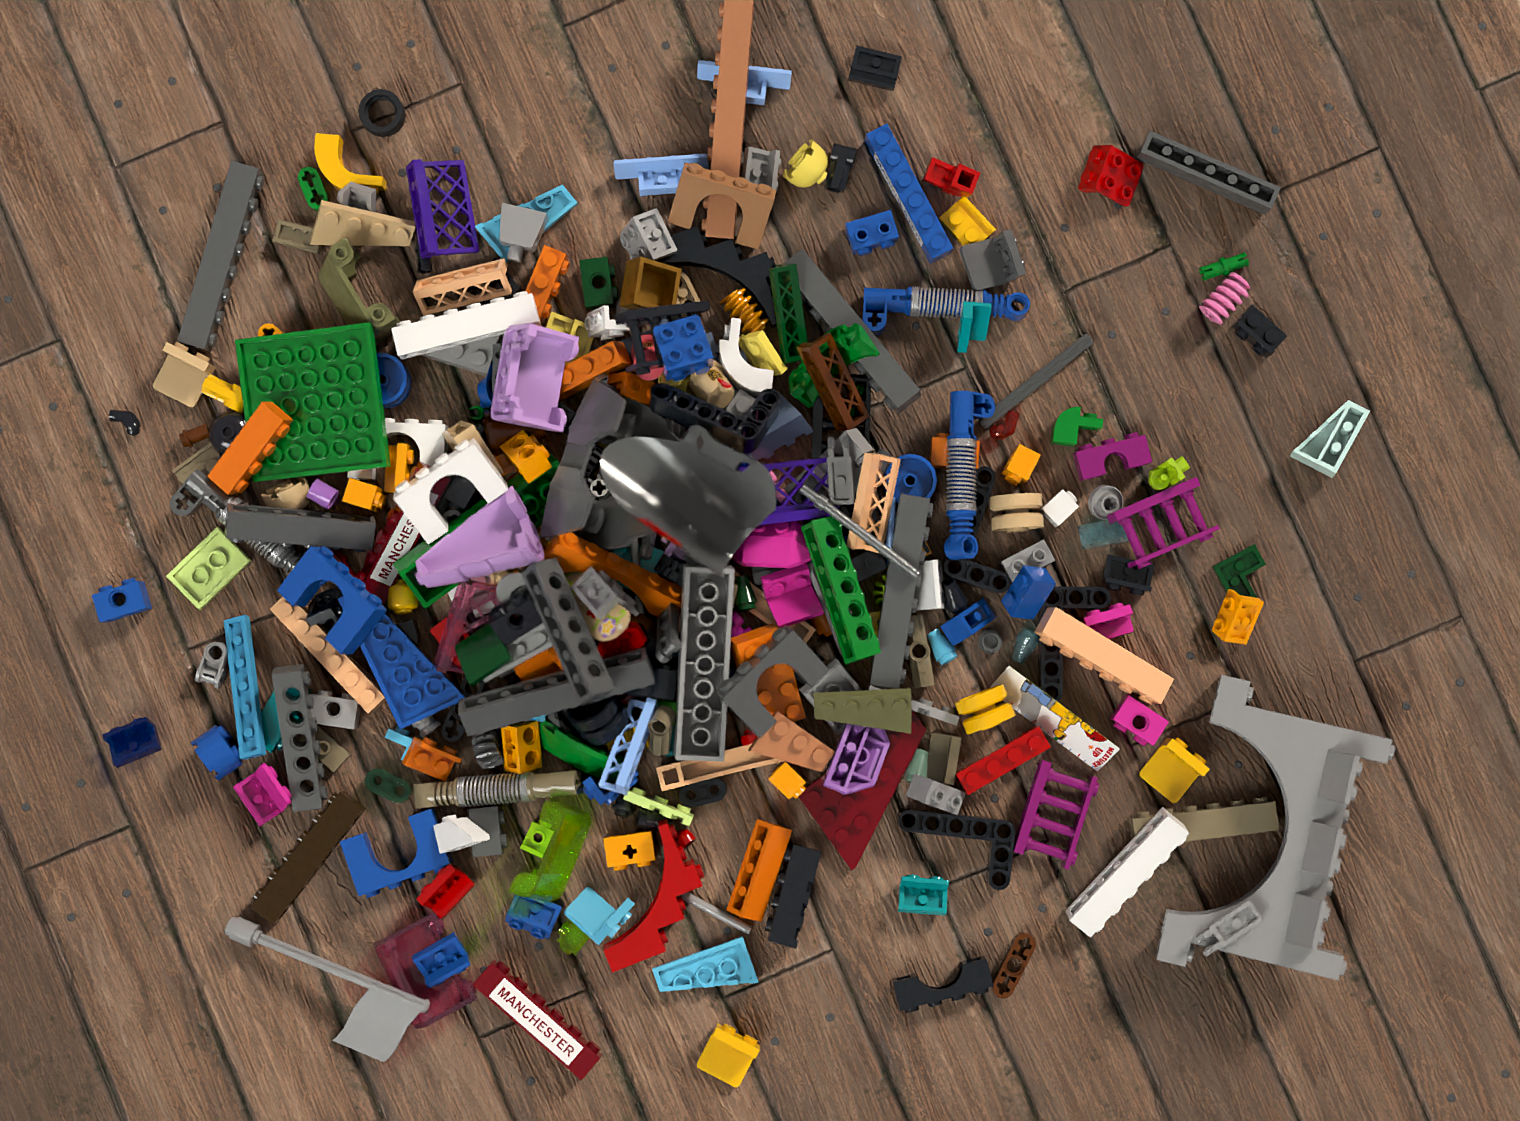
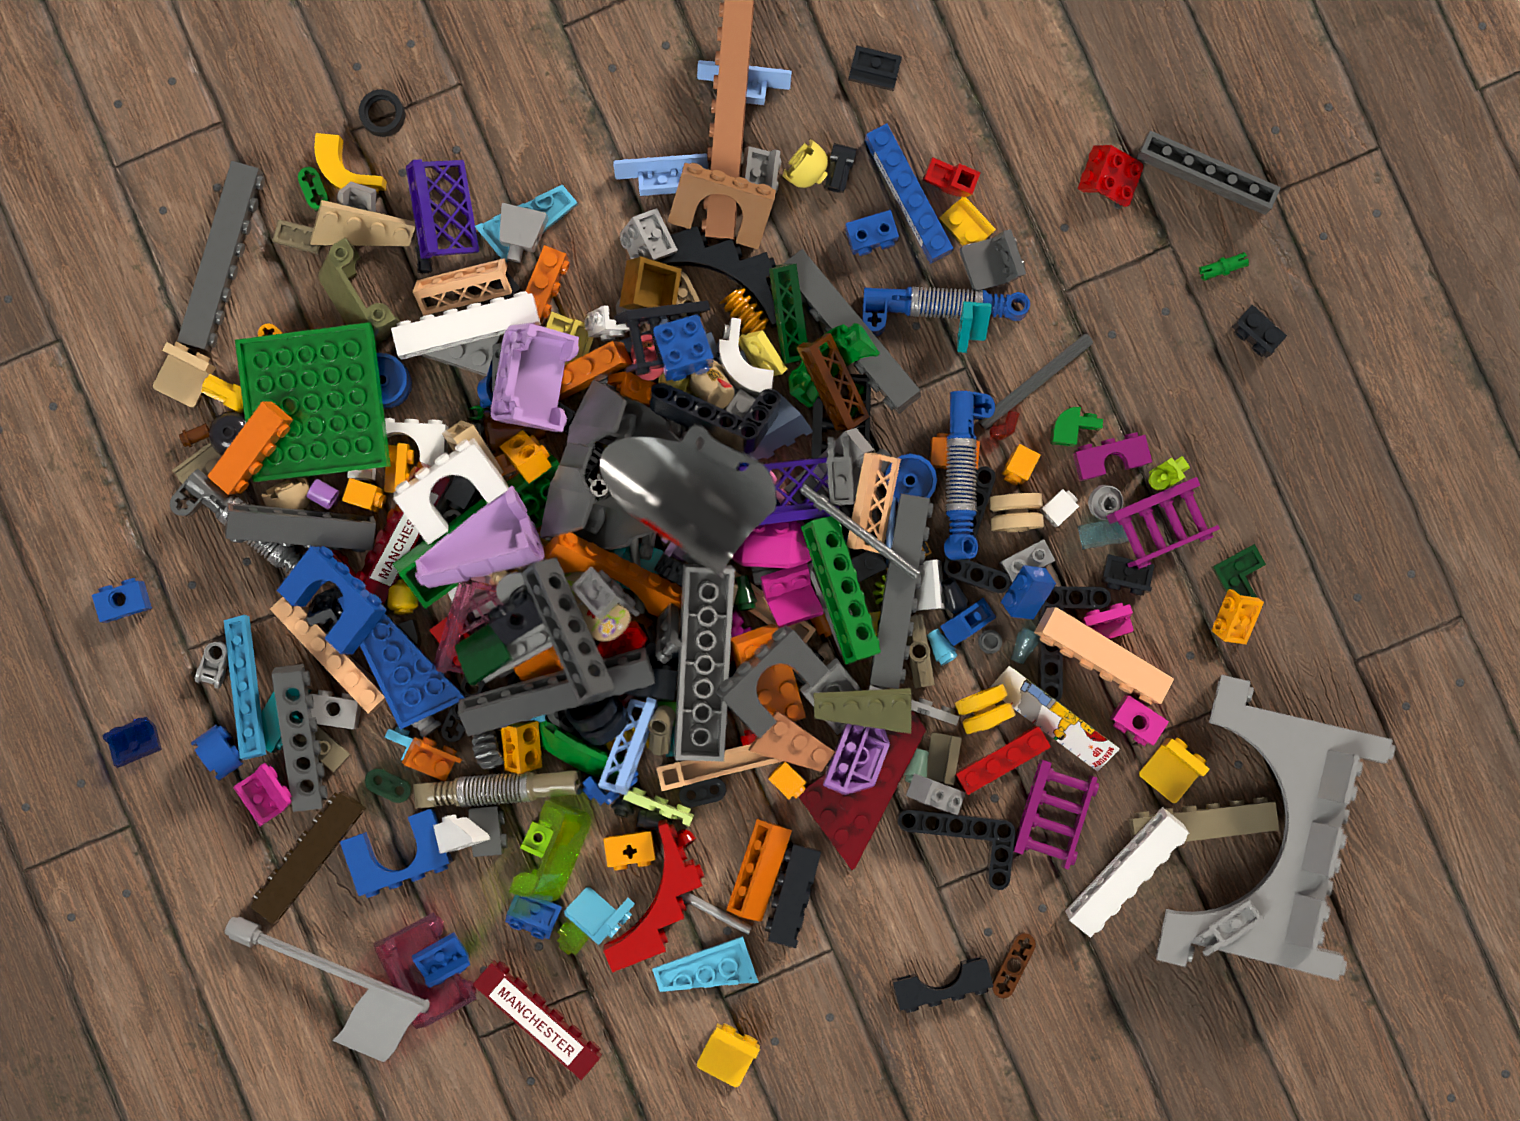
black arm [109,410,141,436] -> none
yellowish green tile [166,526,252,610] -> none
red bracket [416,864,475,919] -> none
dark green brick [579,257,618,311] -> none
teal bracket [898,874,949,916] -> none
bright pink piece [1199,272,1250,325] -> none
light aqua wedge [1290,400,1370,478] -> none

